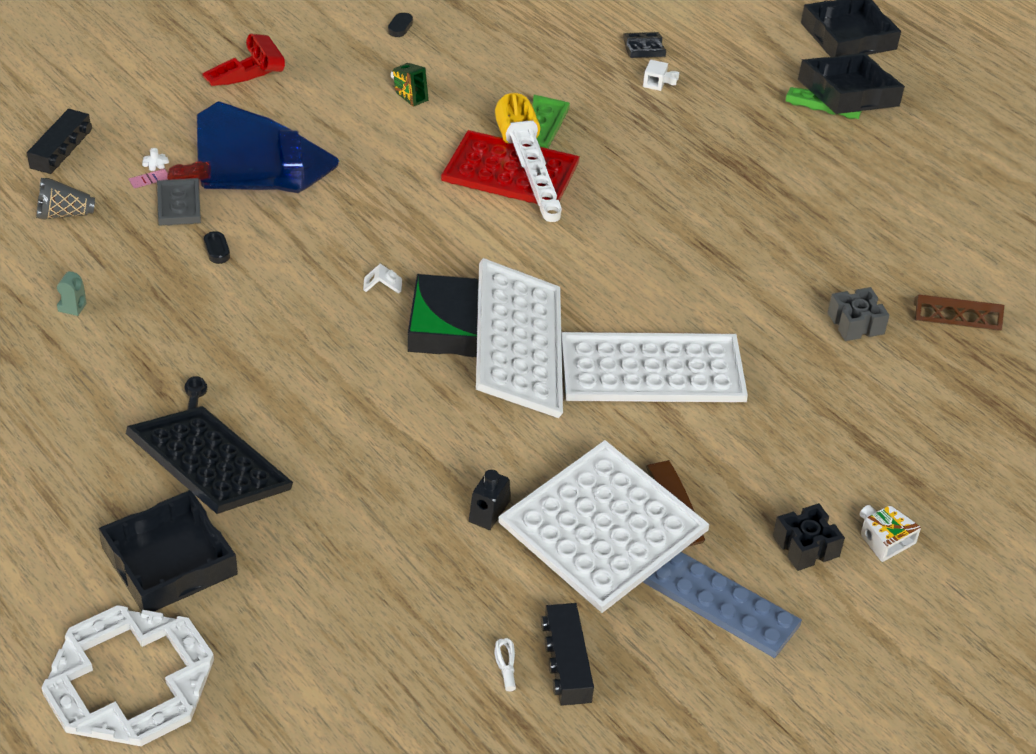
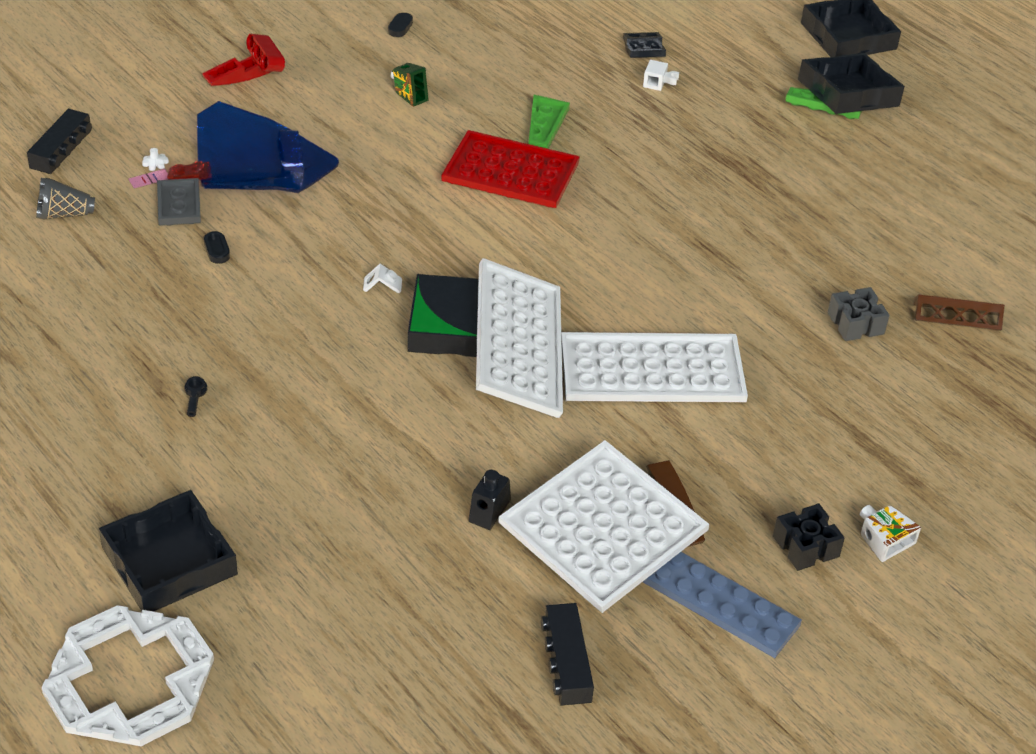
sand green leg [57,271,87,316] -> none
black plate [126,406,293,514] -> none
white piece [494,638,516,692] -> none
white piece [495,93,562,222] -> none

